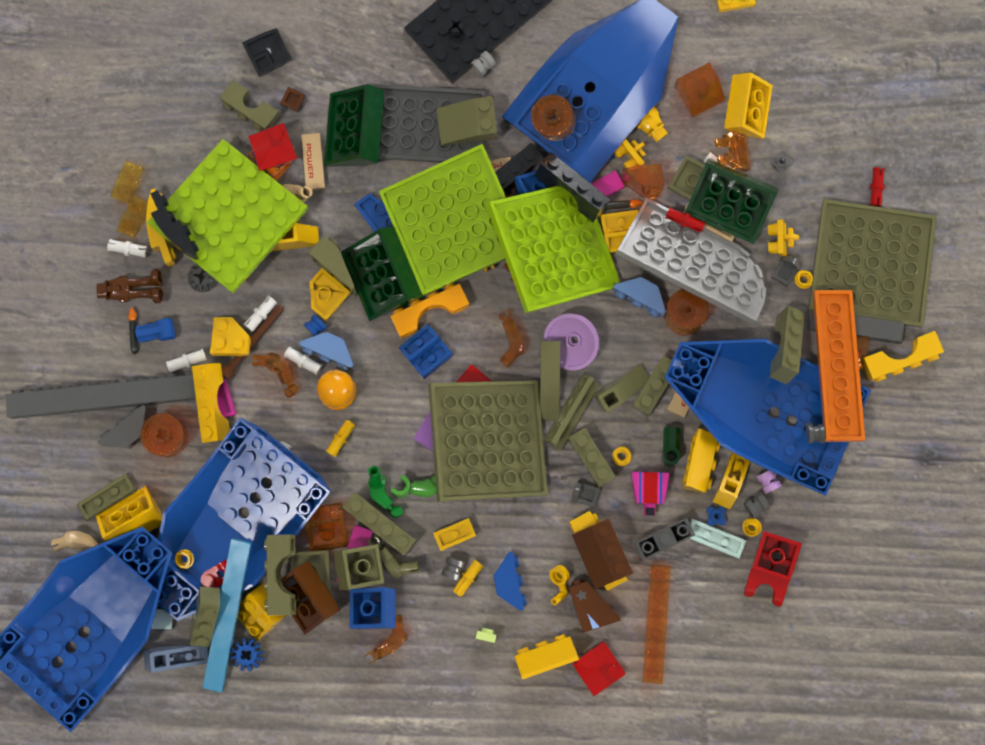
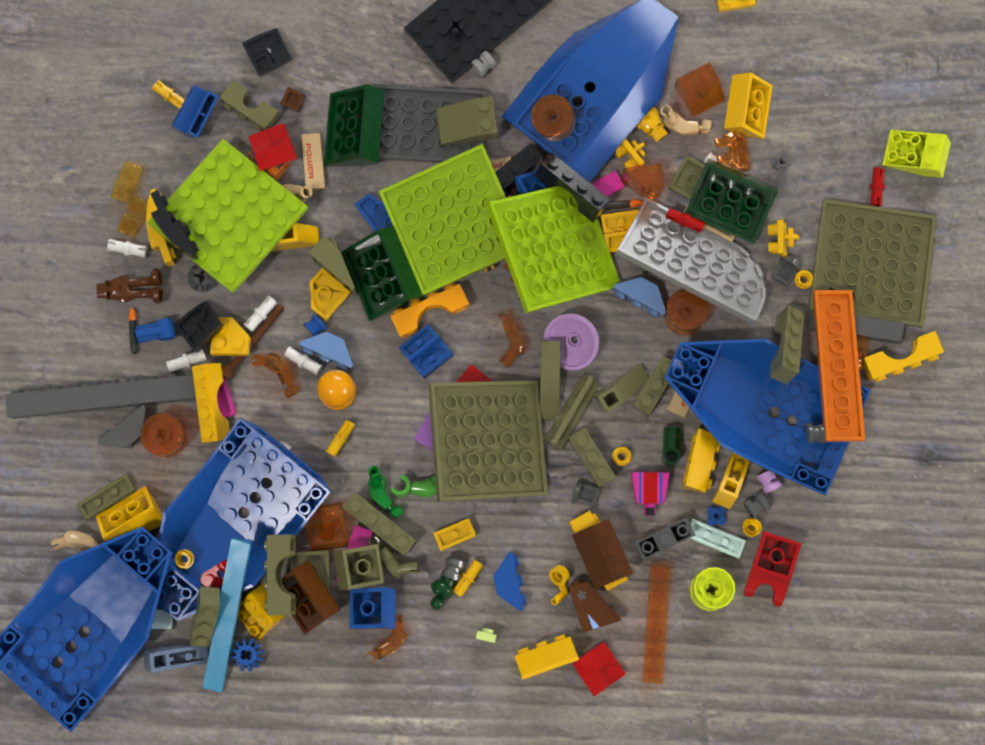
none -> yellow axle [152,80,185,109]
none -> blue piece [171,85,219,139]
none -> black plate [174,301,224,352]
none -> dark green animal [430,576,455,610]
none -> tan arm [660,105,712,136]
none -> neon yellow wheel [689,567,735,611]
none -> neon yellow slope [882,130,951,178]

